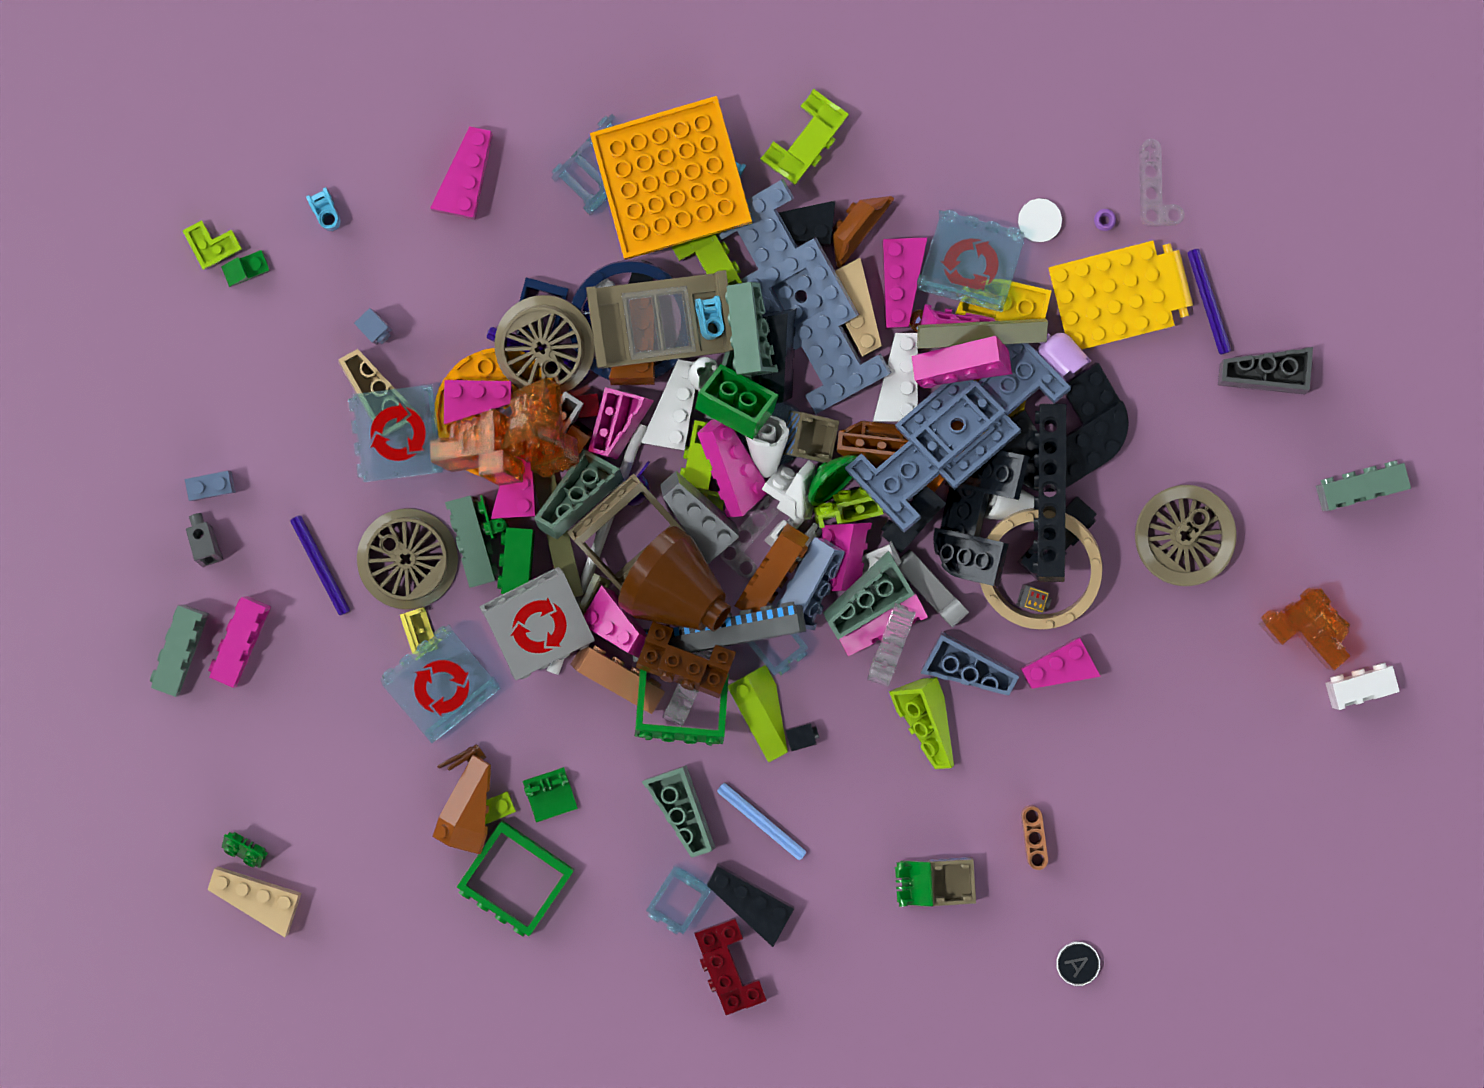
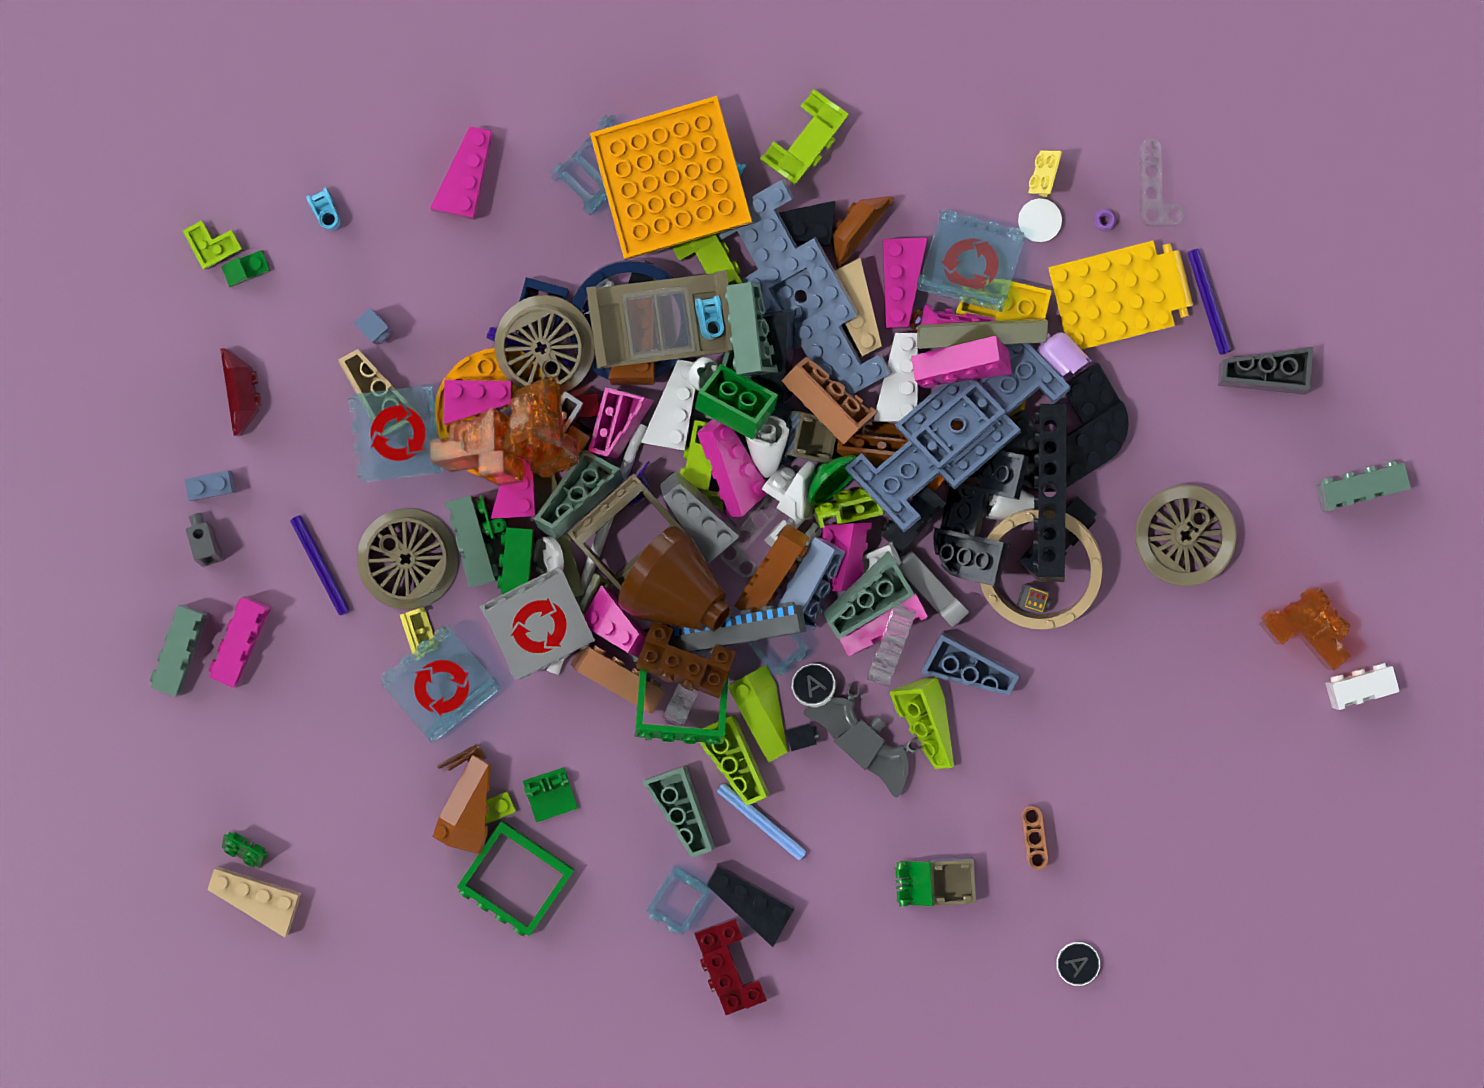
dark pink wedge [1020,637,1101,689] -> none
none -> dark red wedge [220,348,262,437]
none -> white tile [533,536,564,576]
none -> lime wedge [699,714,770,806]
none -> nougat wedge [782,357,878,444]
none -> black tile [792,664,836,707]
none -> dark grey torso [803,683,921,798]
none -> light yellow hinge [1028,151,1062,197]

